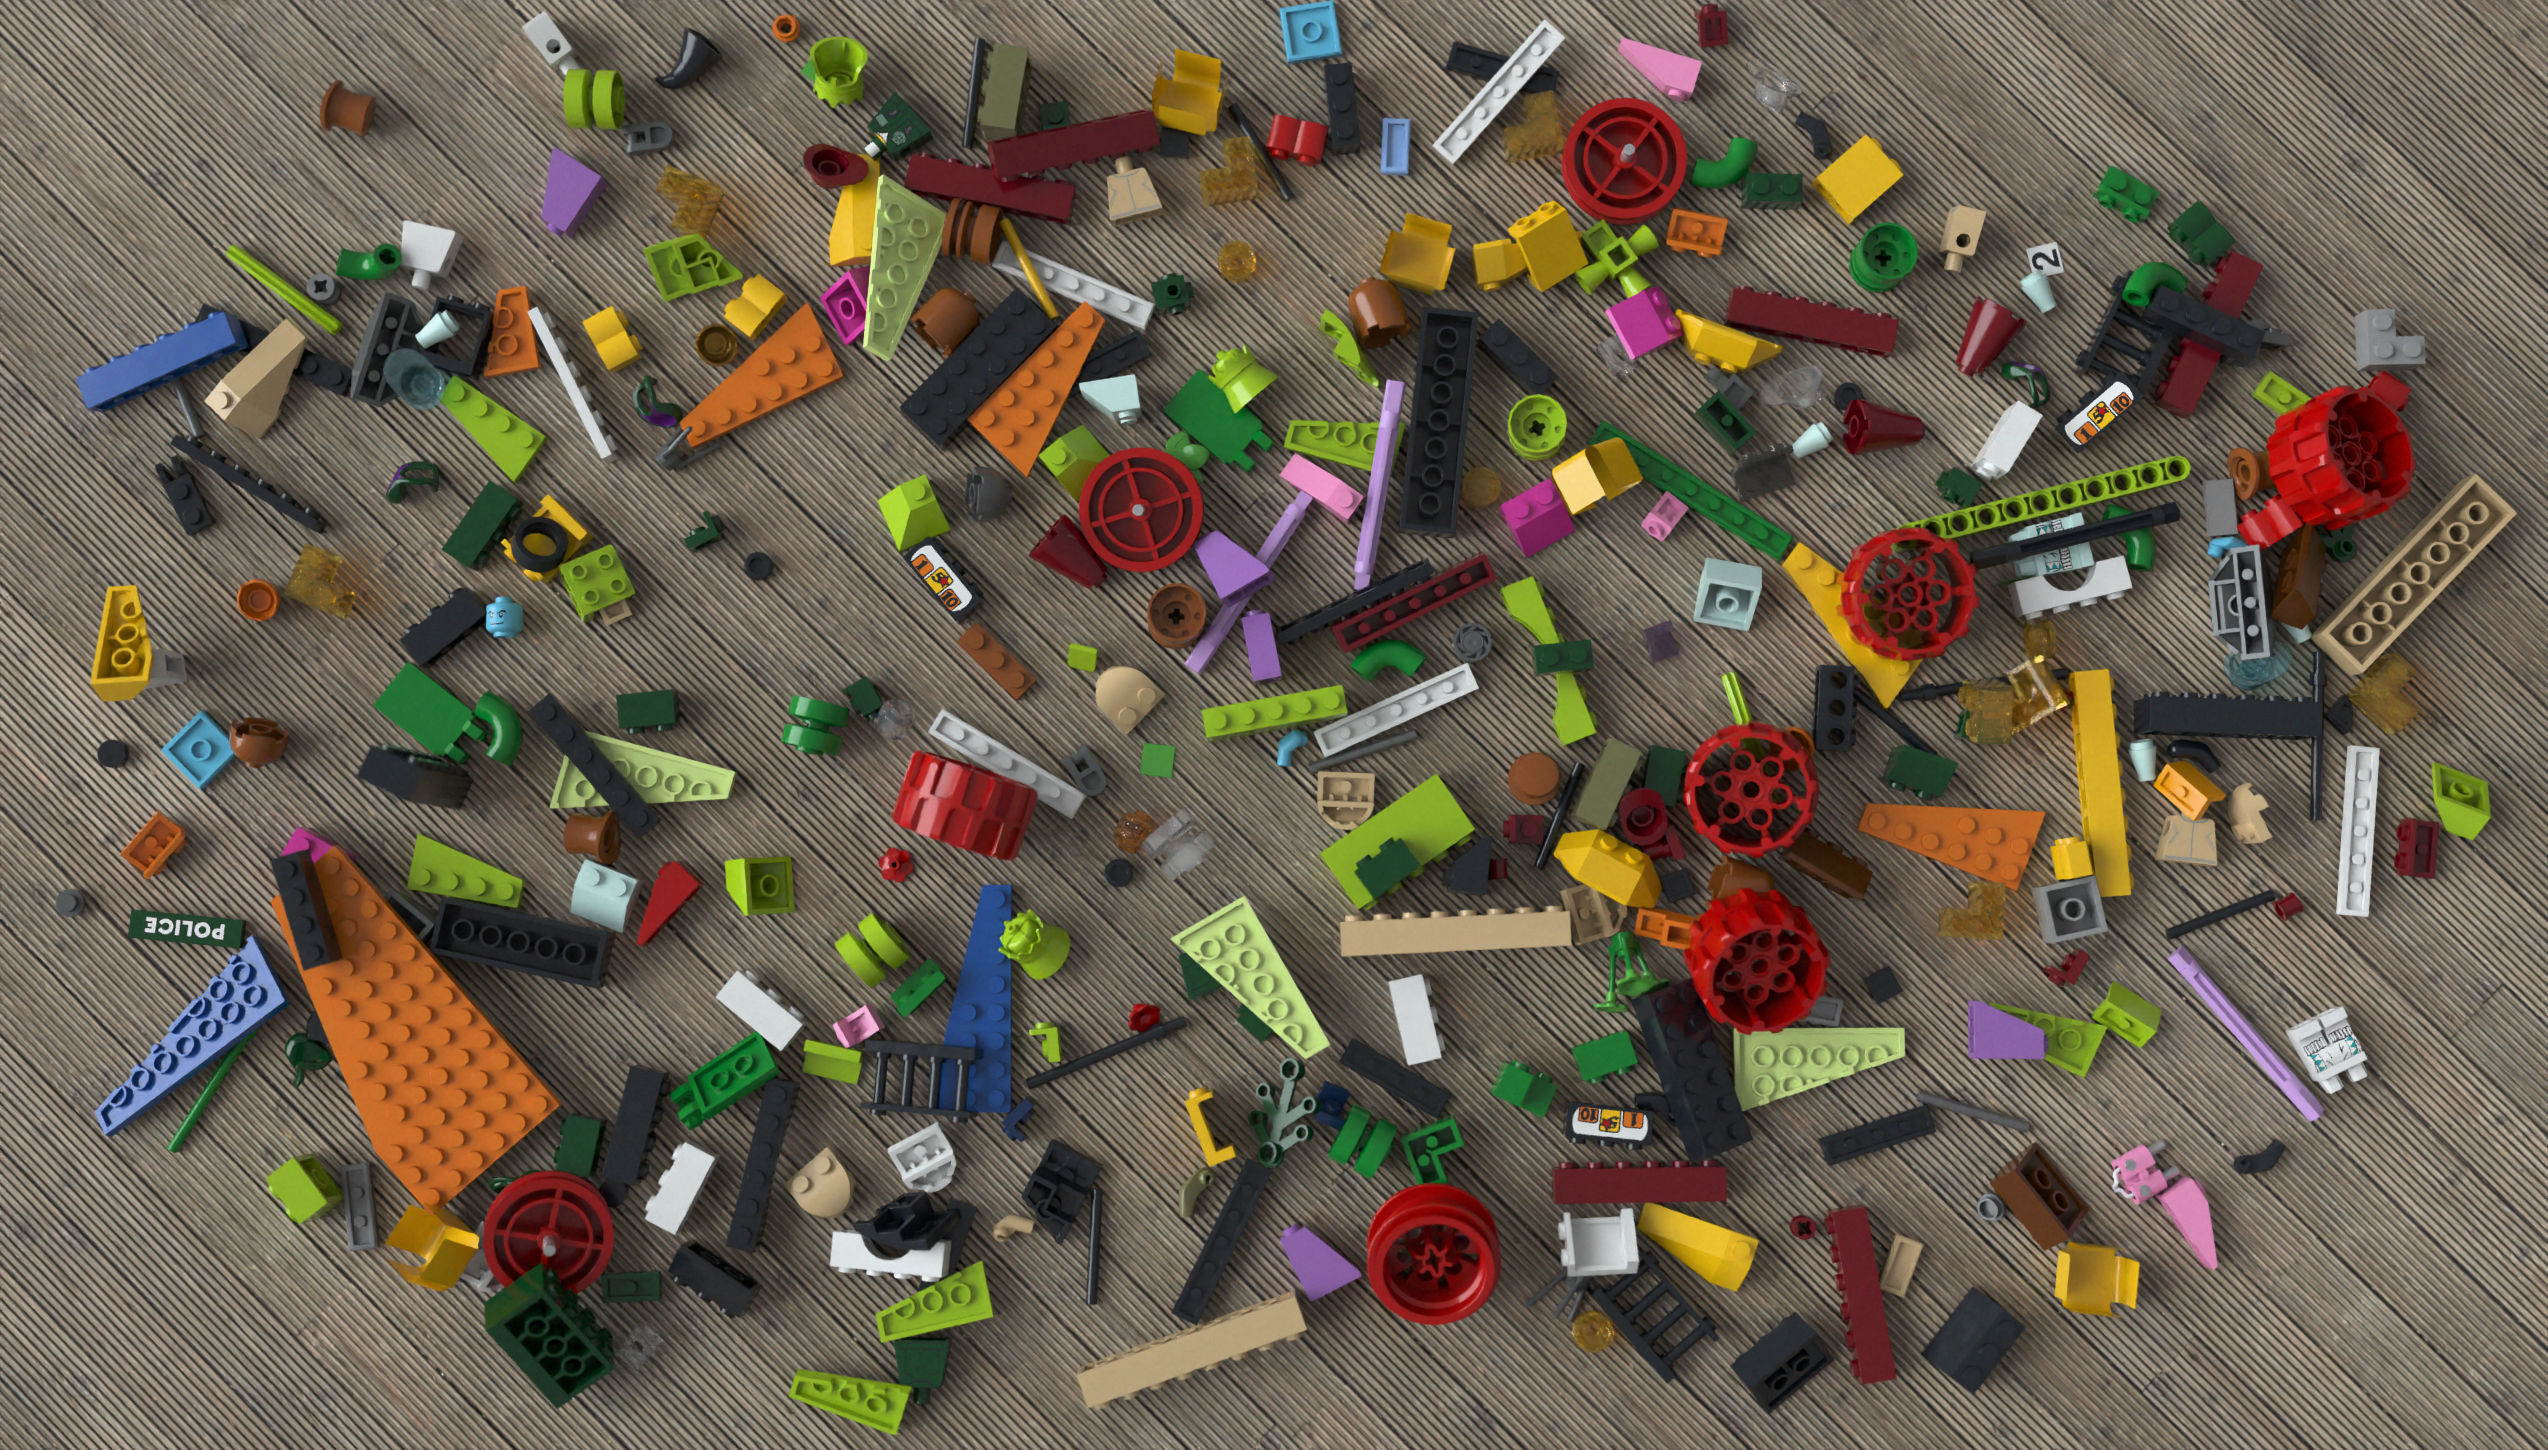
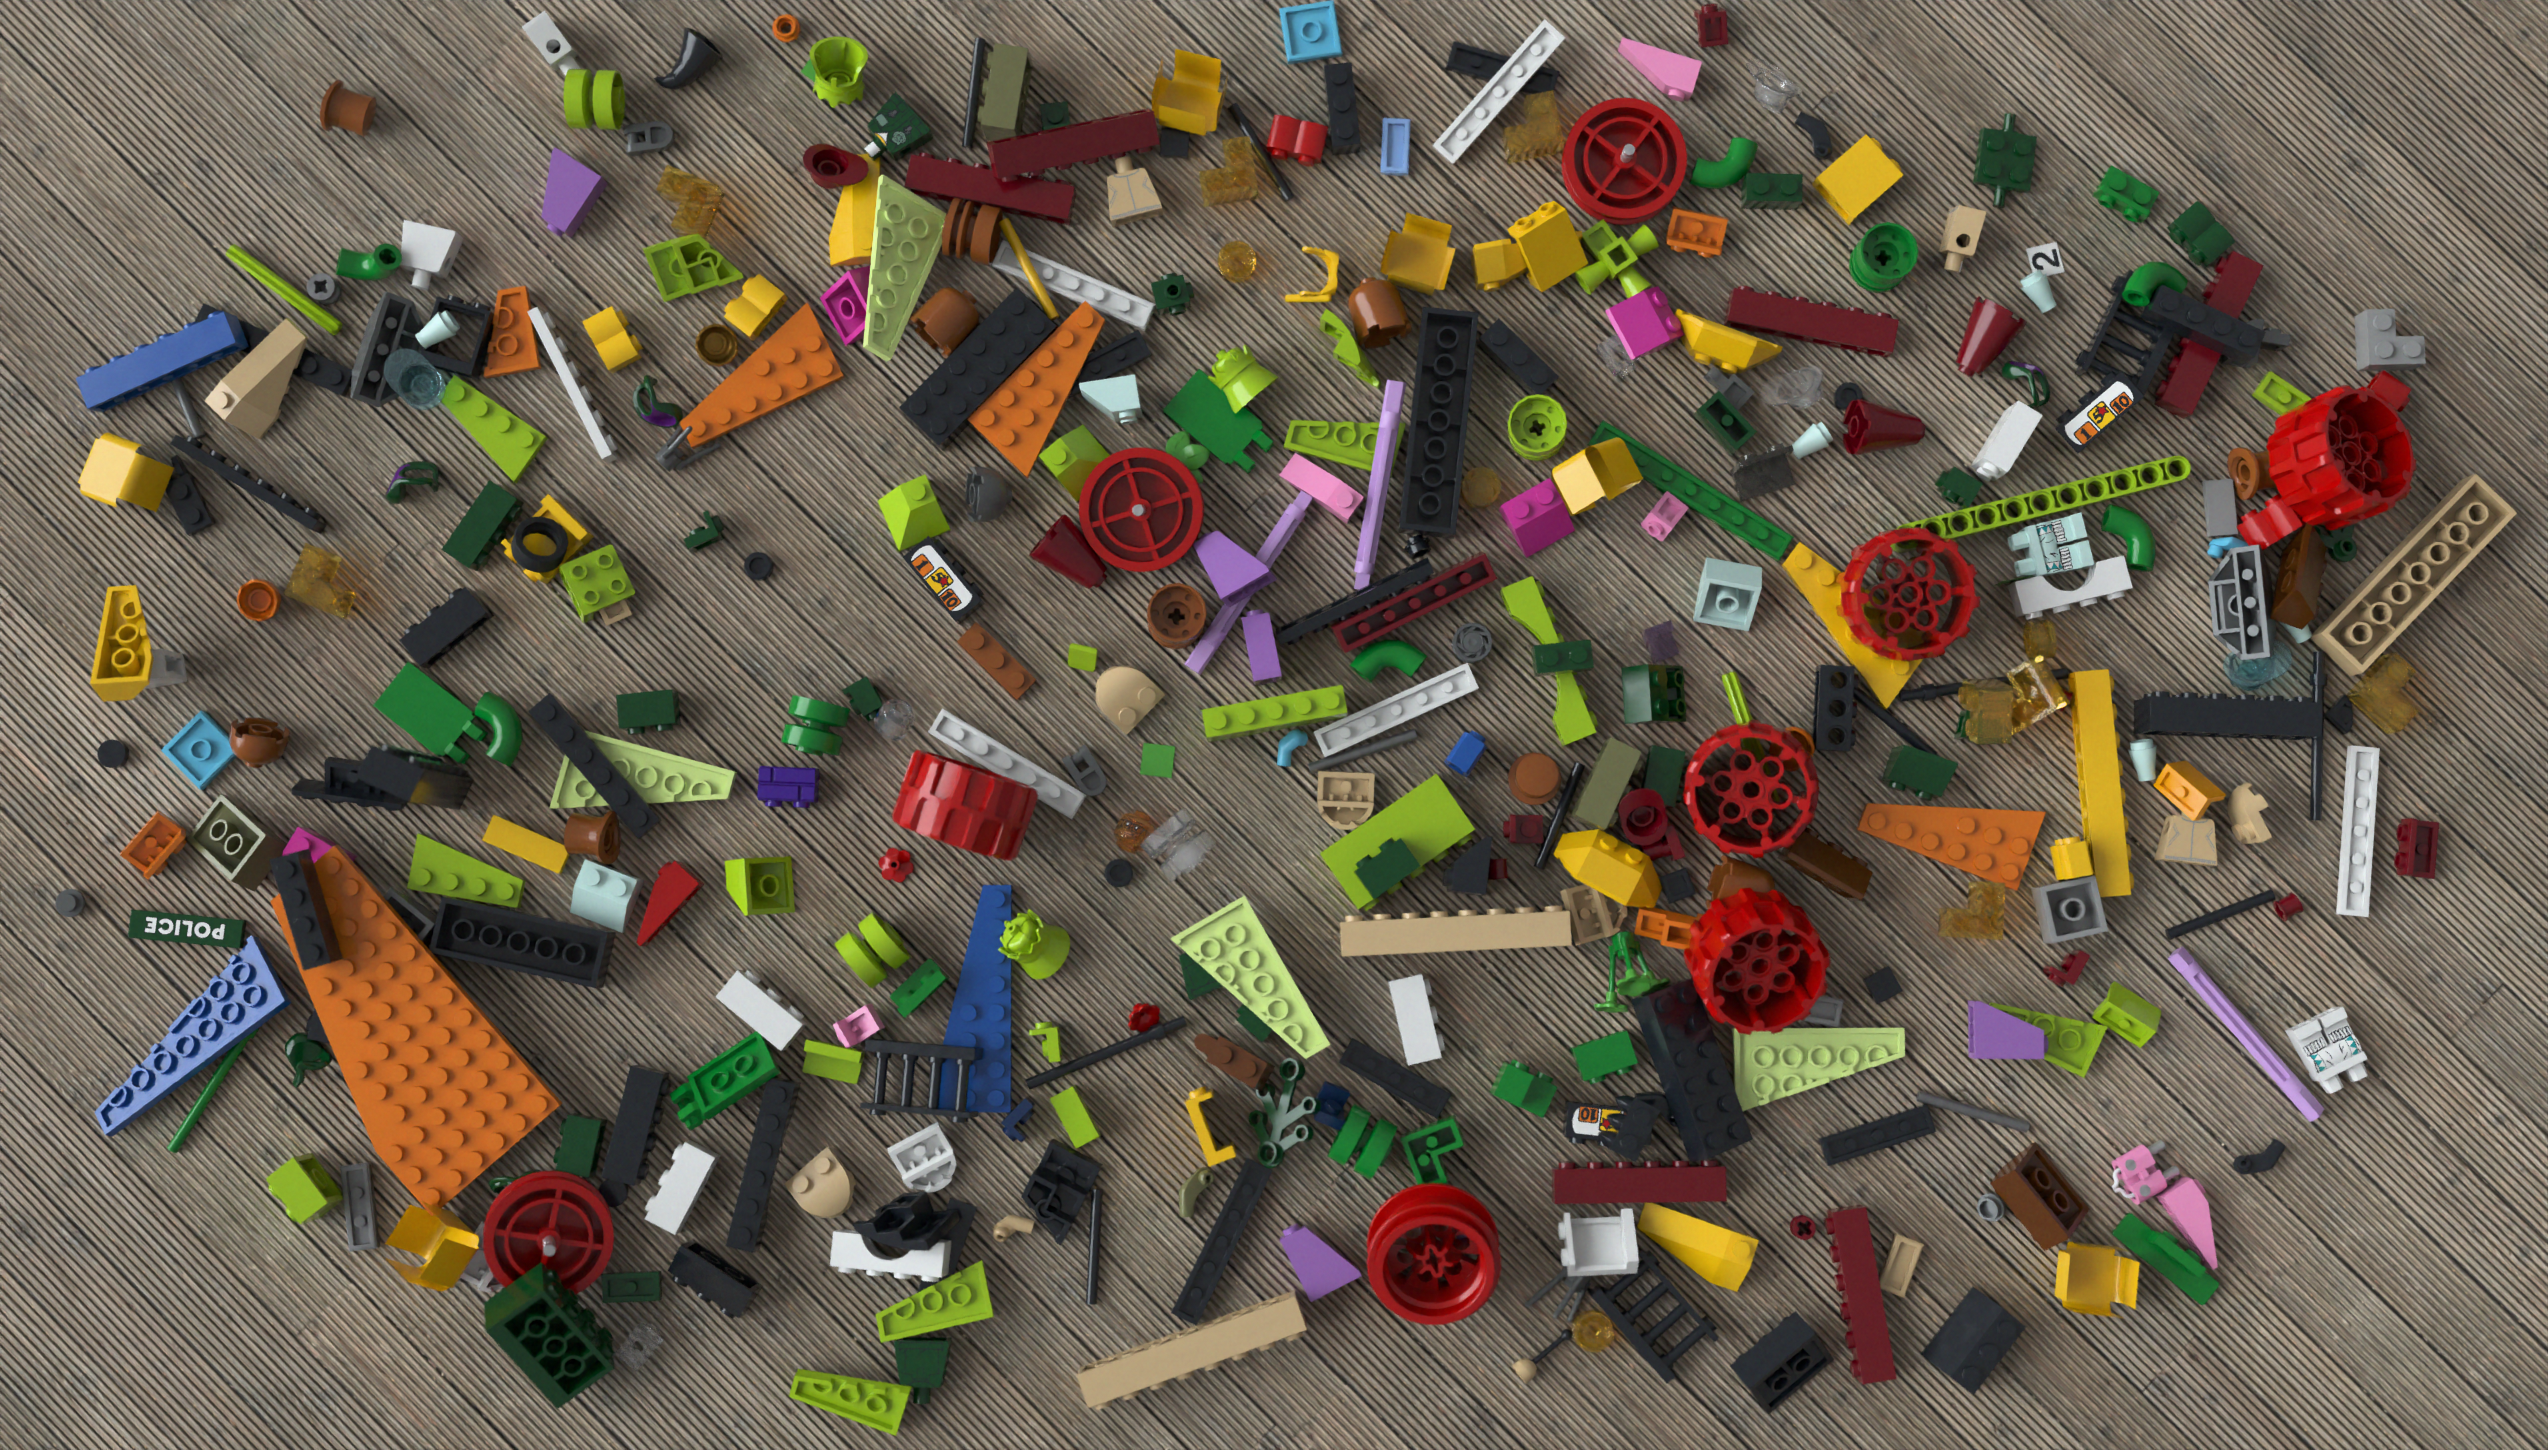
medium azure head [486,597,524,638] -> none
black piece [1969,502,2180,570] -> none
black arm [2167,739,2221,773] -> none
lime slope [2432,762,2491,841] -> none
none -> yellow piece [78,432,174,512]
none -> olive slope [186,794,287,892]
none -> black bracket [292,757,409,811]
none -> yellow tile [482,815,570,874]
none -> dark purple brick [757,766,820,808]
none -> lime panel [1050,1085,1102,1149]
none -> reddish brown brick [1194,1033,1275,1091]
none -> yellow helmet [1285,247,1339,302]
none -> black plate [1404,535,1431,559]
none -> blue brick [1444,730,1488,778]
none -> hinge [1512,1329,1573,1384]
none -> black plate [1598,1095,1661,1162]
none -> dark green slope [1621,664,1687,724]
none -> dark green plate [1973,113,2037,208]
none -> green bracket [2112,1213,2219,1305]

